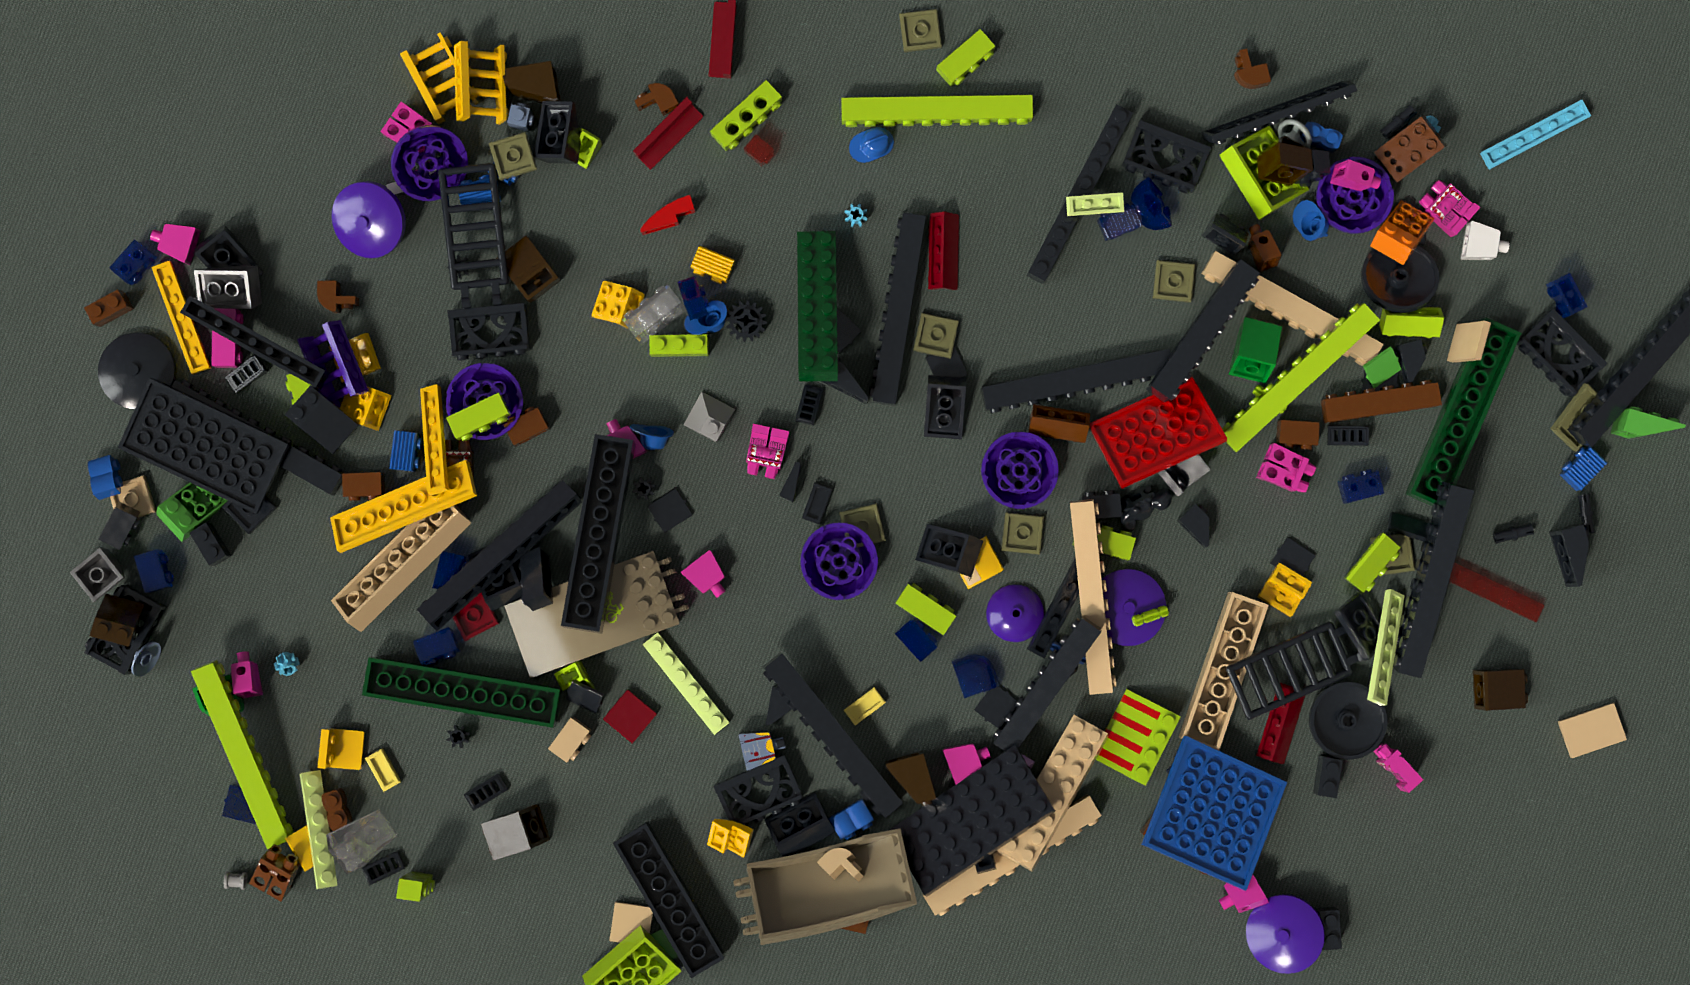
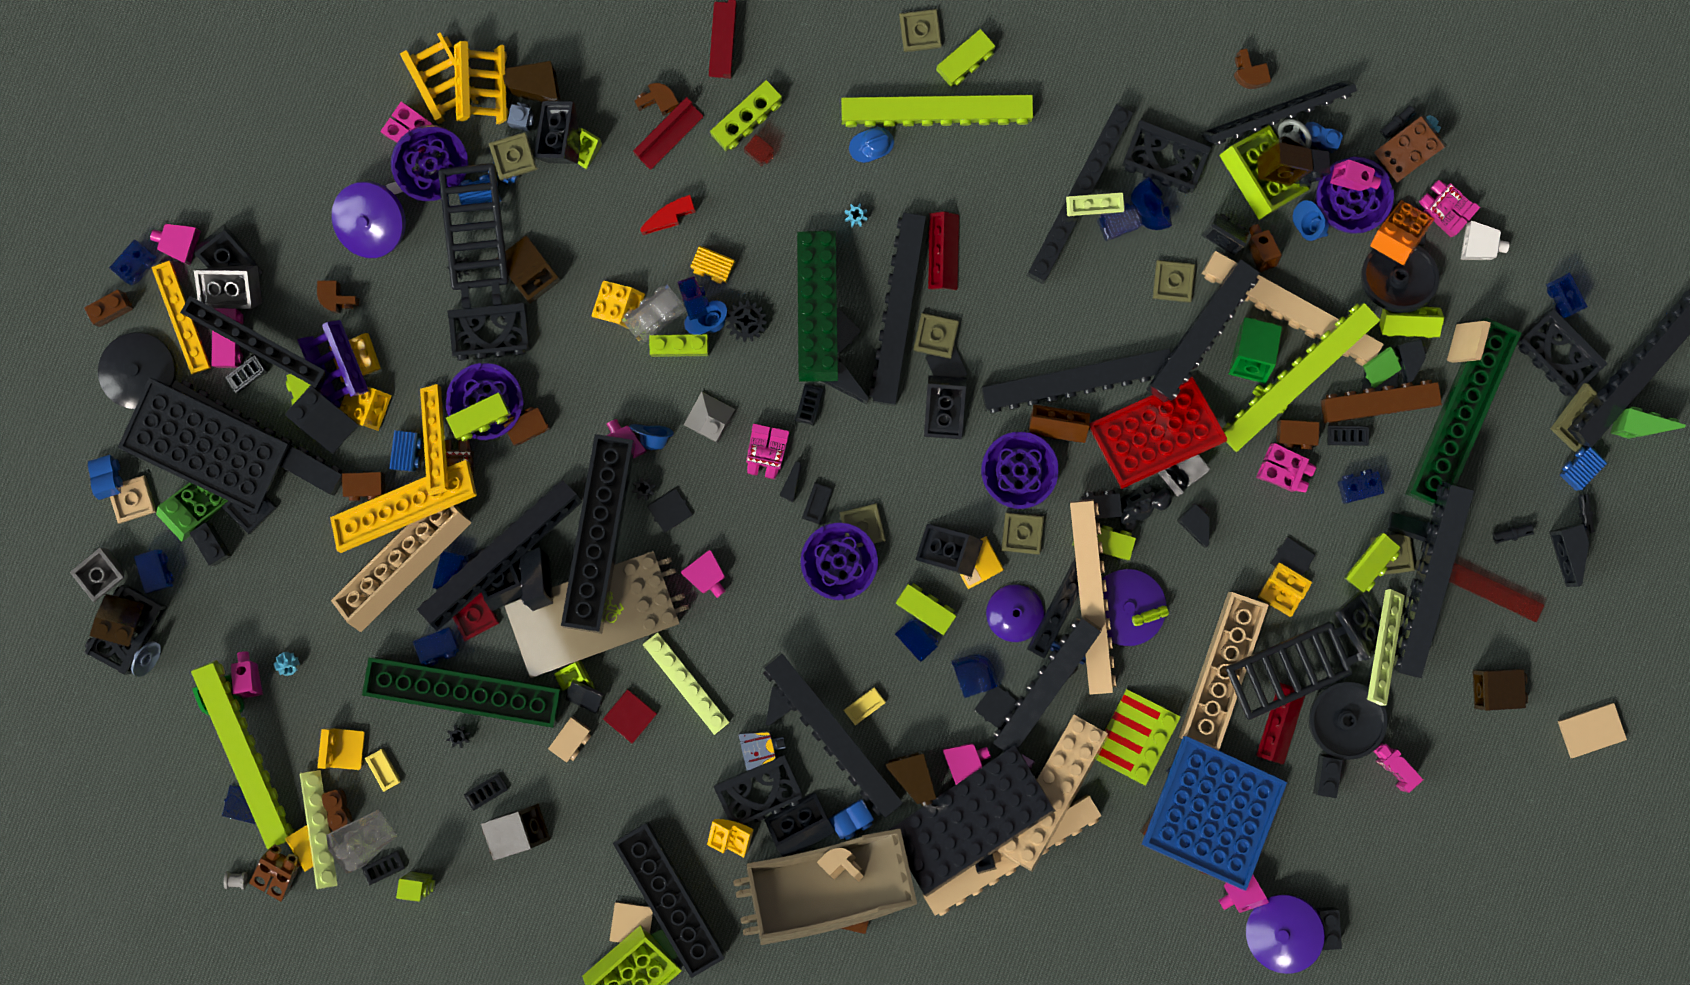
black brick [98,502,141,550] -> none
medium azure plate [1480,100,1591,170] -> none

